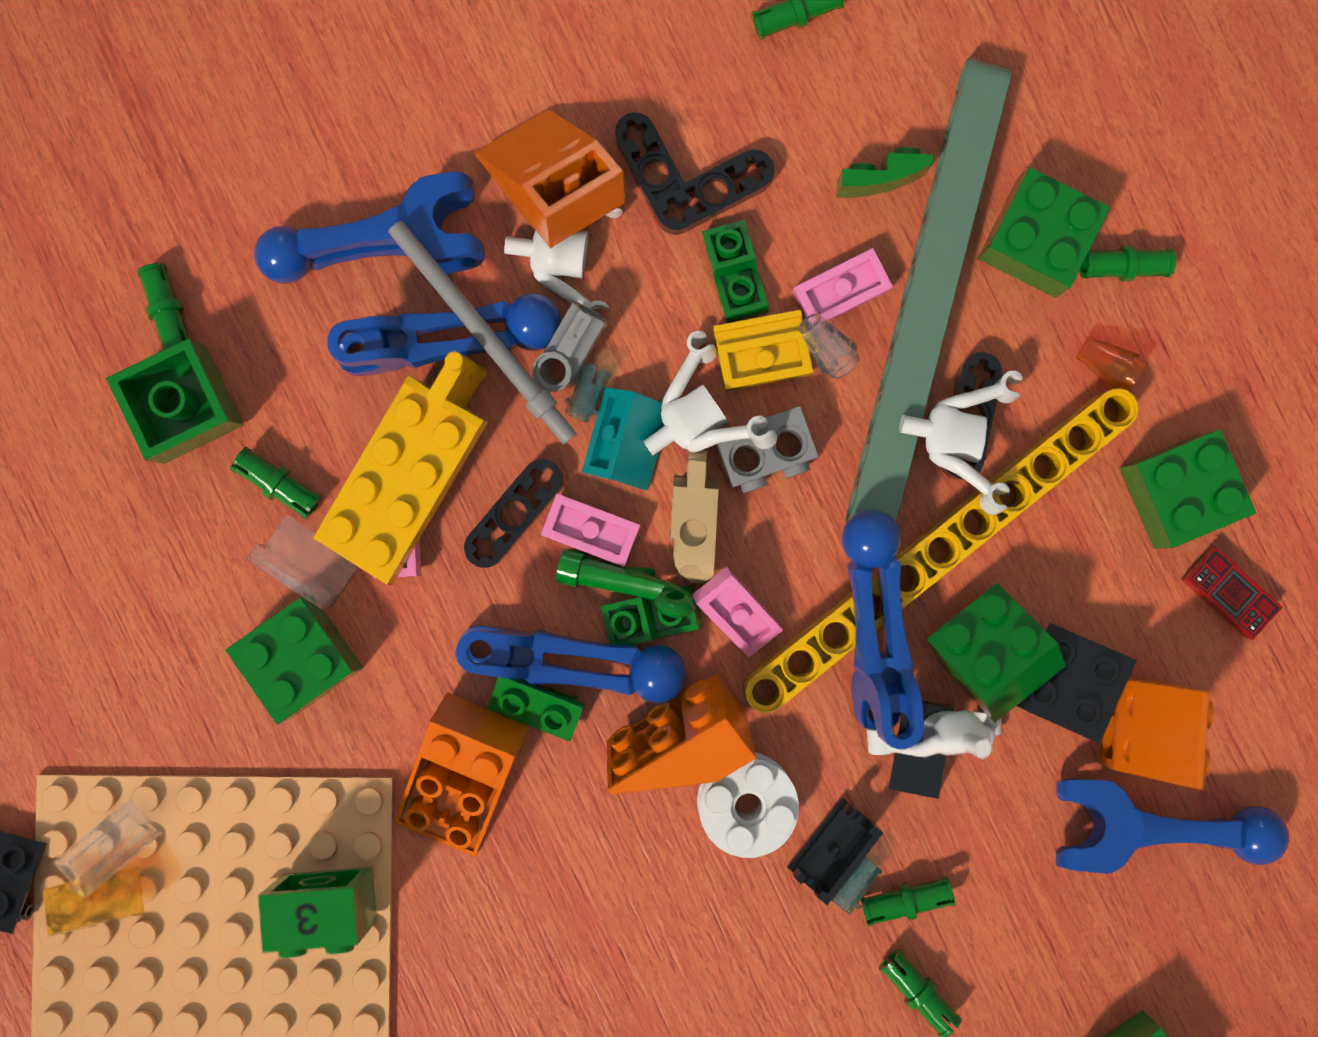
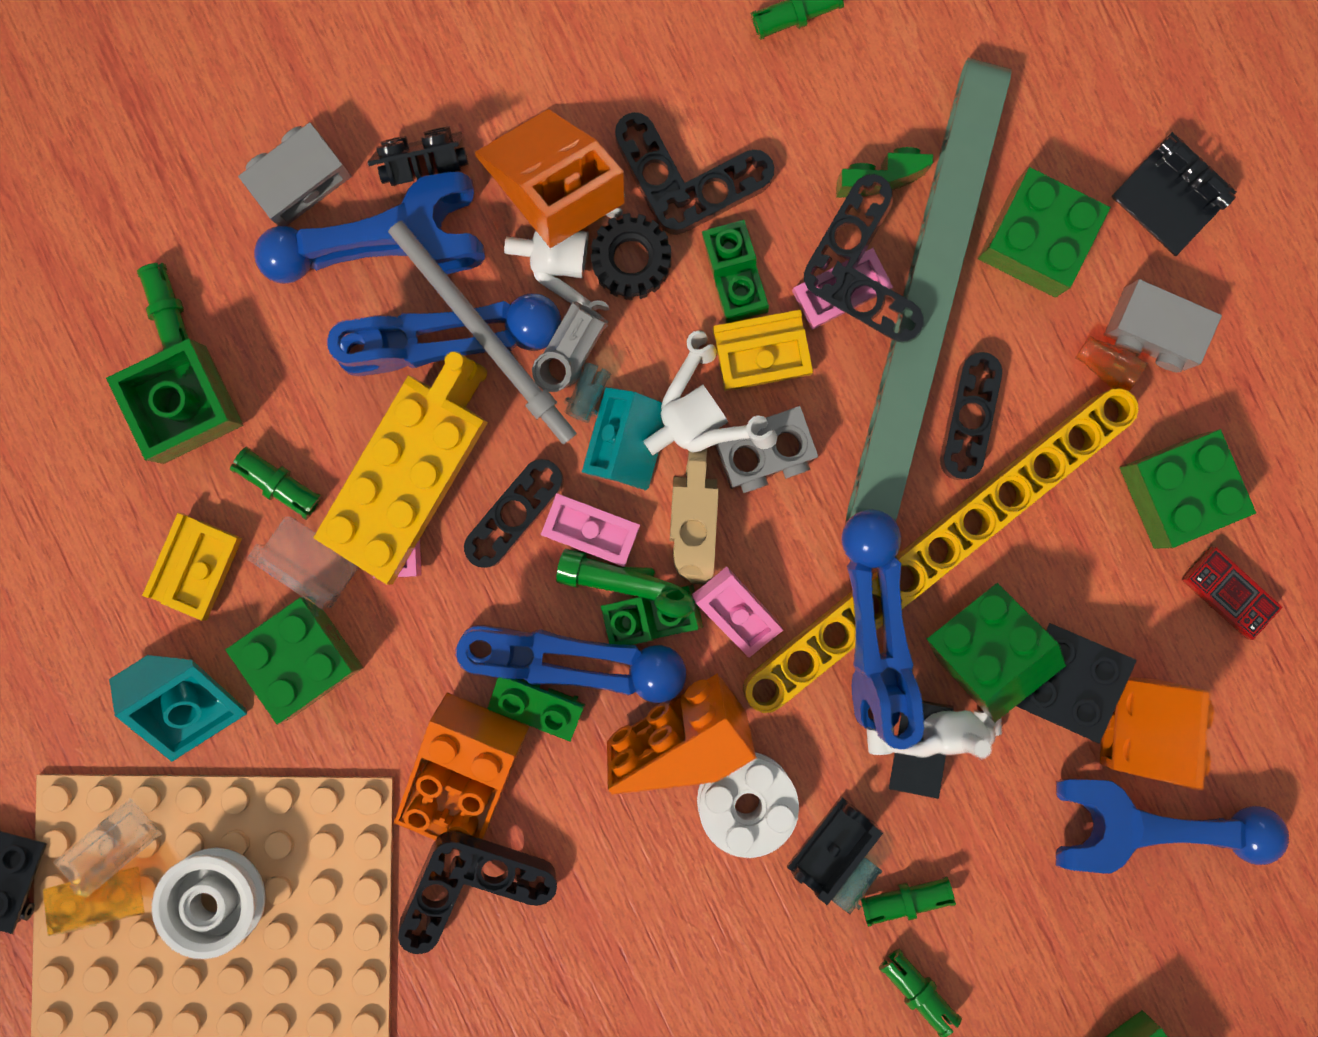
green brick [258,867,377,958] -> none
clear cone [798,313,860,379] -> none
white piece [899,371,1023,515] -> none
green pin [1079,245,1176,282] -> none
none -> teal slope [109,655,247,762]
none -> yellow plate [142,513,242,621]
none -> white wheel [152,848,266,959]
none -> light grey brick [238,122,352,226]
none -> black hinge [367,126,469,186]
none -> black beam [398,831,557,954]
none -> black tyre [591,213,671,300]
none -> black beam [804,174,924,343]
none -> light grey brick [1104,279,1222,372]
none -> black hinge [1111,132,1236,257]

